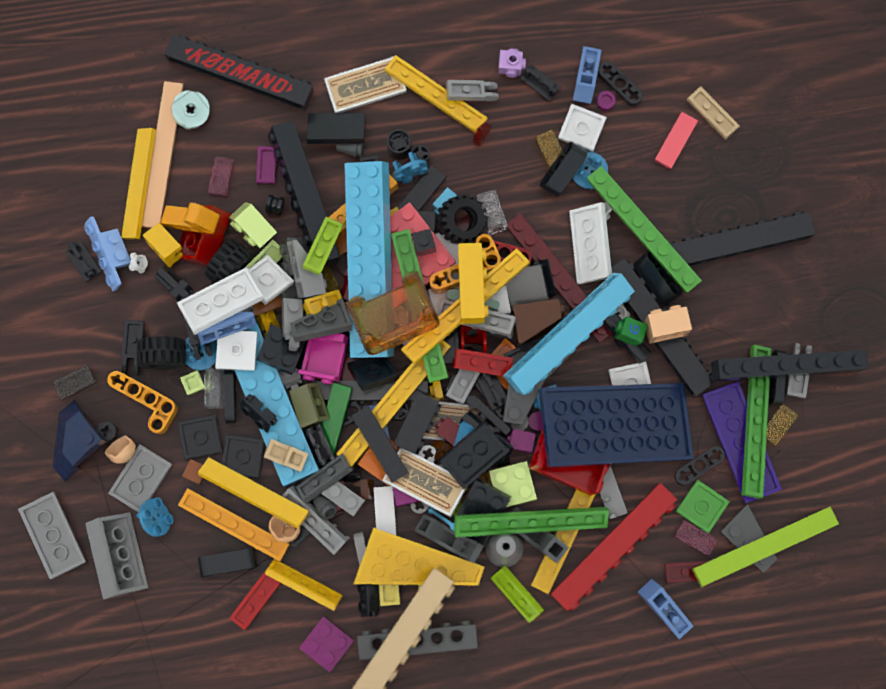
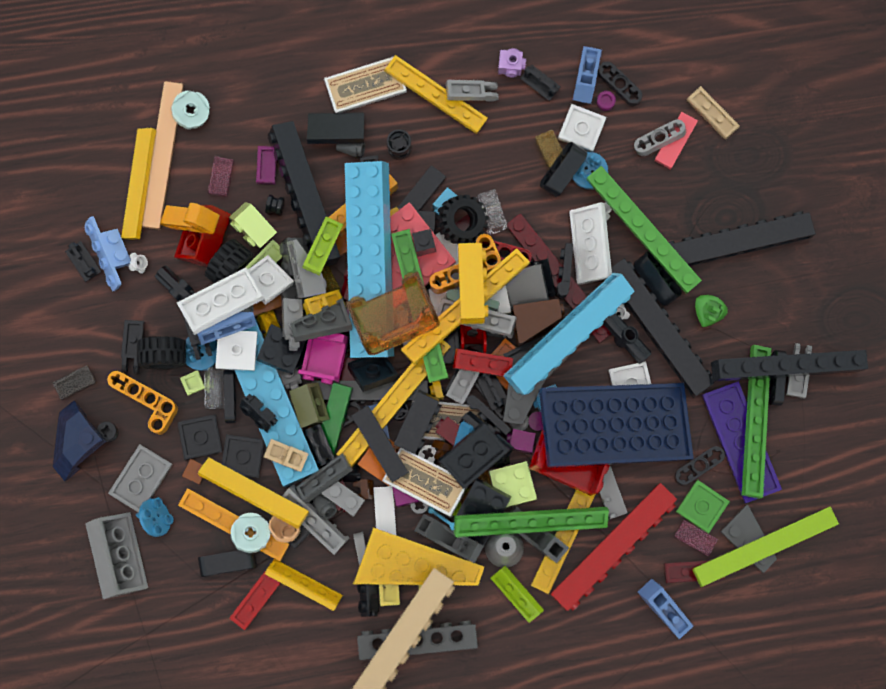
light grey plate [18,492,87,580] -> none
light nougat hair [105,435,136,464] -> none
yellow hinge [143,223,183,268] -> none
black brick [165,34,314,111] -> none
magenta plate [299,616,354,672] -> none
dark azure plate [392,151,428,184] -> none
black wheel [411,145,430,164] -> none
clear red tile [473,122,492,147] -> none
green brick [615,316,648,347] -> none
light nougat brick [644,305,692,344] -> none
clear yellow plate [766,404,798,446] -> none
none -> light aqua plate [231,513,270,553]
none -> black hinge [556,243,573,299]
none -> light grey beam [634,120,686,156]
none -> bright green piece [695,295,728,327]

